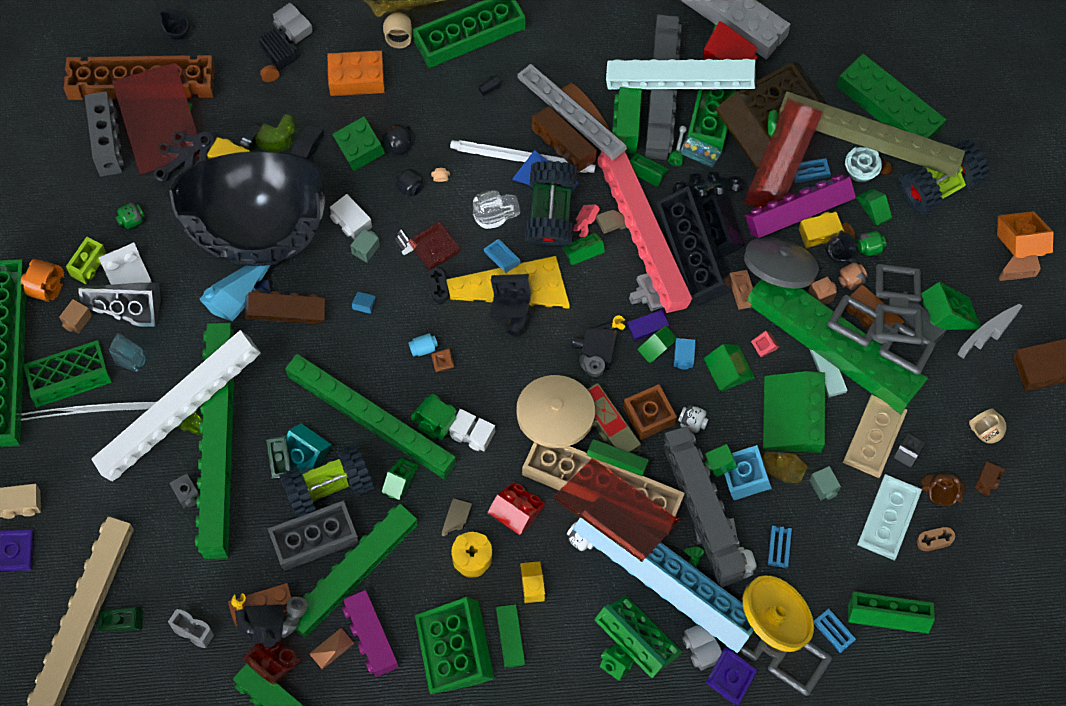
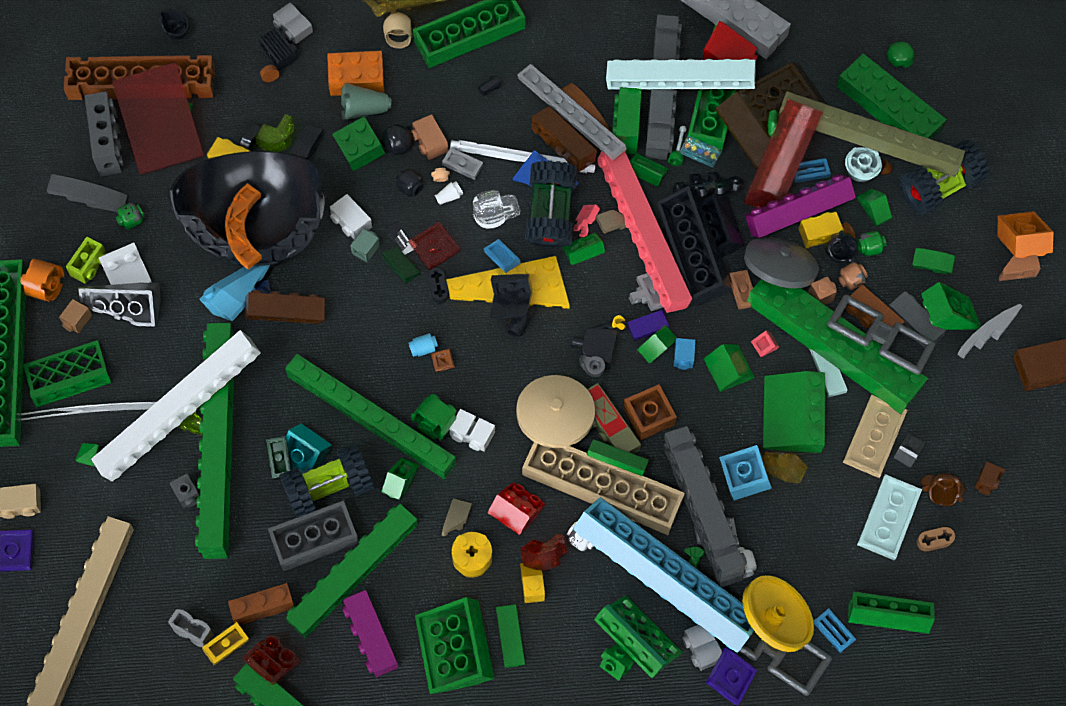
dark green slope [98,607,143,631] -> none
clear light blue slope [109,333,146,372] -> none
black plant [153,131,214,183] -> none
black torso [231,593,308,647] -> none
nougat slope [309,628,354,670] -> none
dark azure slope [352,292,376,314] -> none
clear red piece [554,458,679,562] -> none
white head [678,405,709,433] -> none
green brick [705,444,738,477] -> none
dark azure tile [767,526,792,568] -> none
sand green brick [809,466,841,501] -> none
dark grey bar [876,264,923,344] -> none
tan helmet [969,408,1006,444] -> none
none -> dark grey slope [47,174,128,212]
none -> green slope [75,443,101,467]
none -> yellow brick [202,622,249,666]
none -> orange tile [225,183,262,270]
none -> sand green cone [341,83,391,120]
none -> dark green slope [382,247,421,284]
none -> nougat brick [411,114,448,160]
none -> white cone [435,182,463,205]
none -> light grey plate [442,148,483,180]
none -> clear red brick [520,533,567,570]
none -> green hair [886,41,915,68]
none -> green slope [912,248,956,275]

